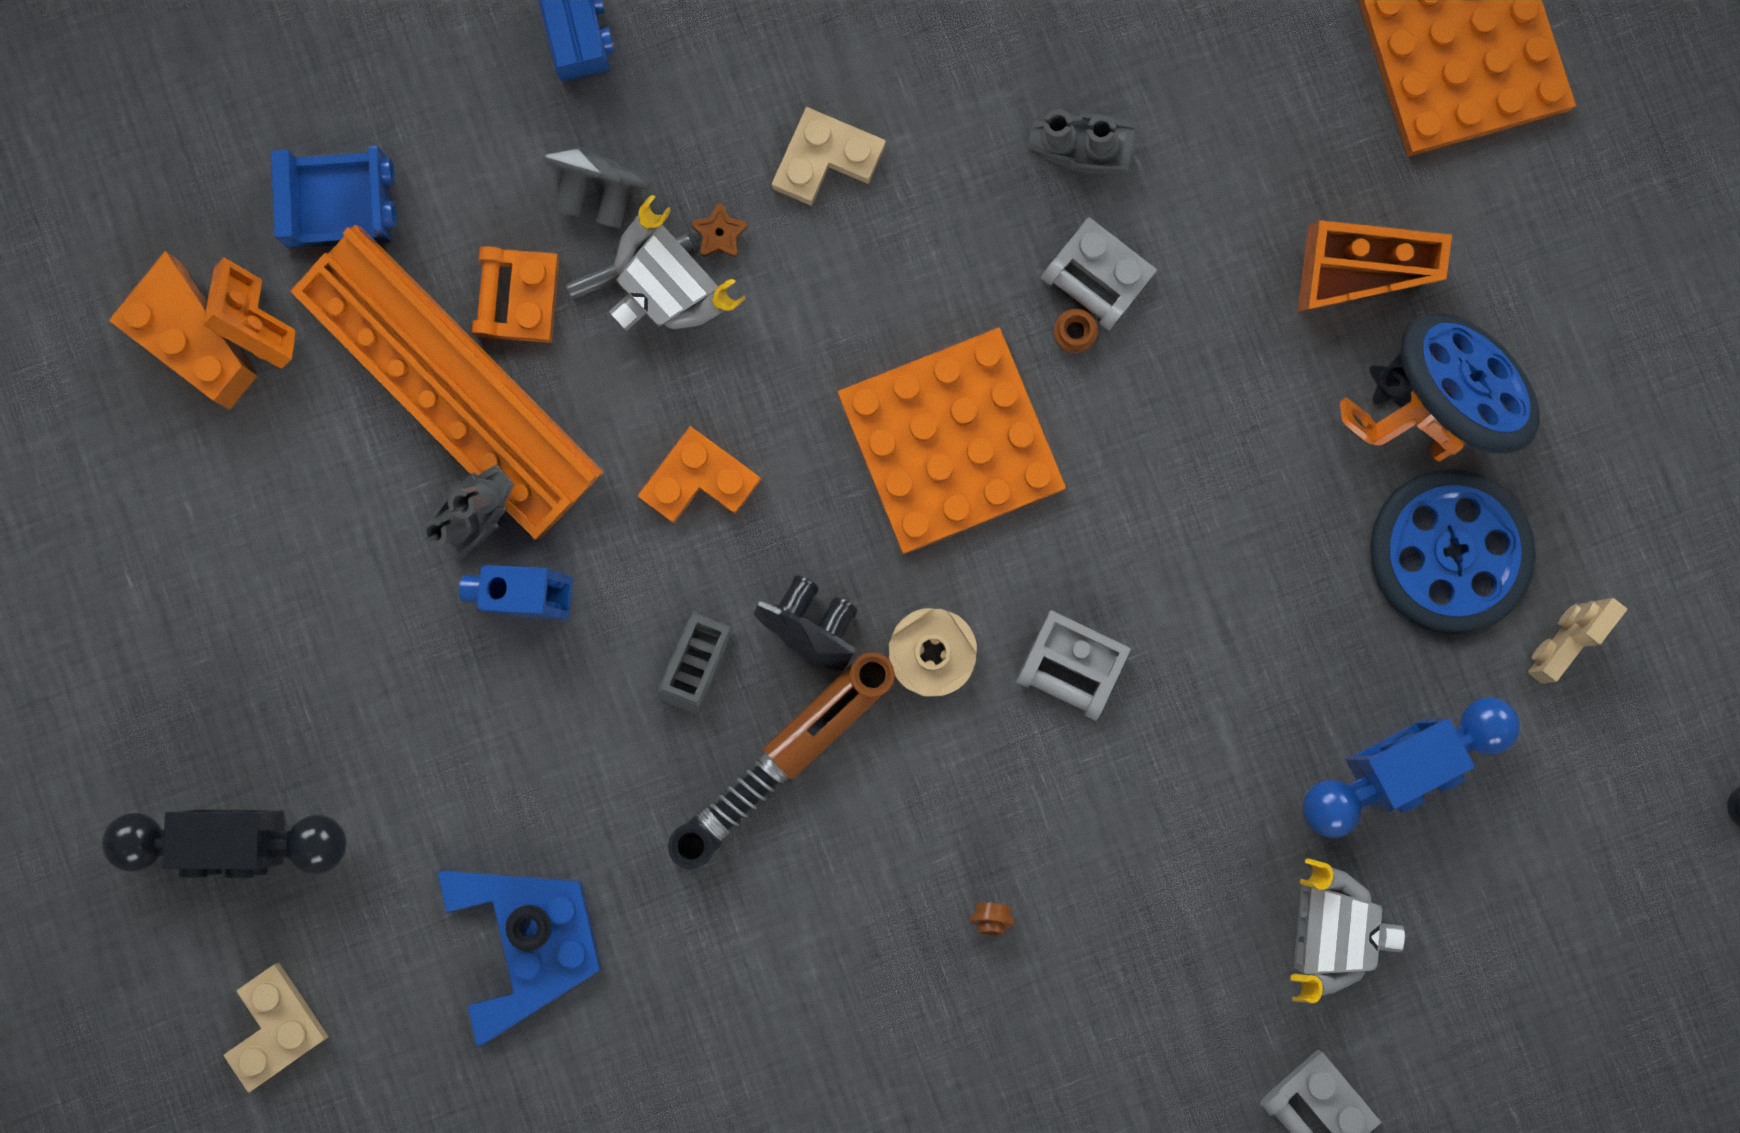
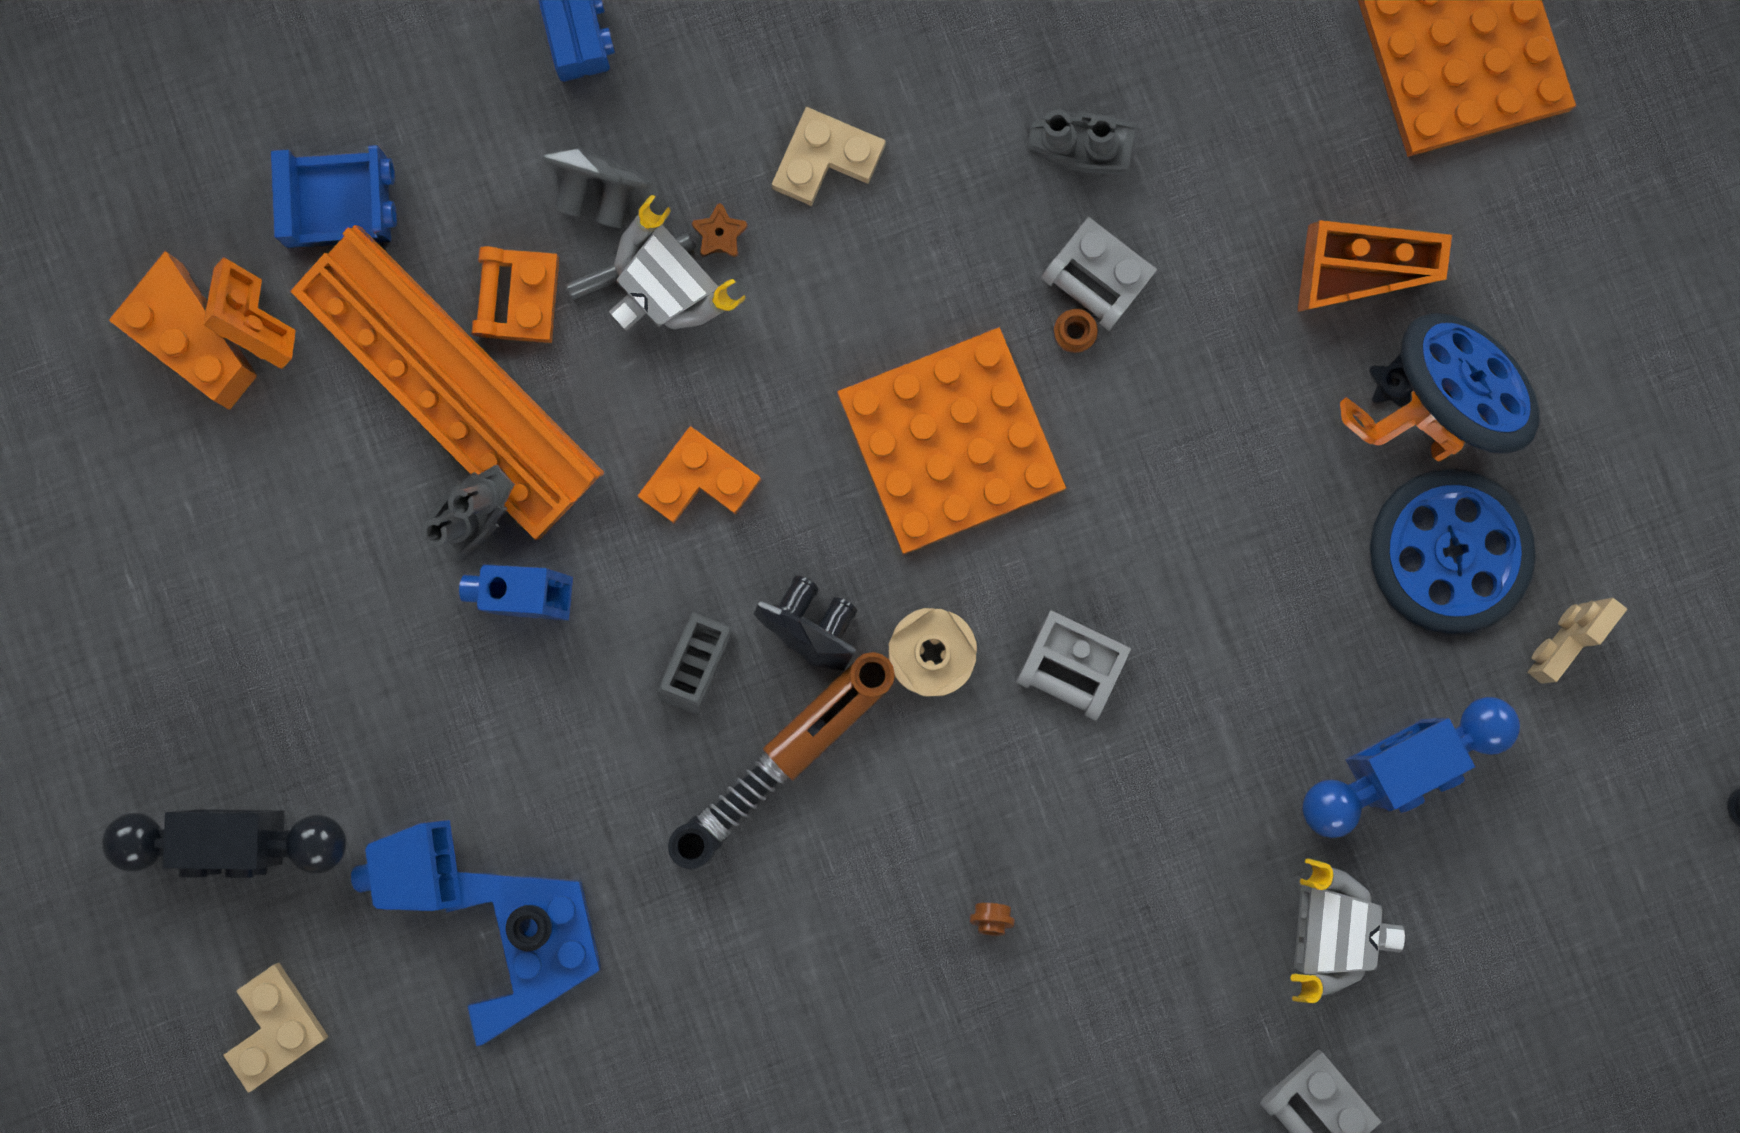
none -> blue torso [351,820,462,911]

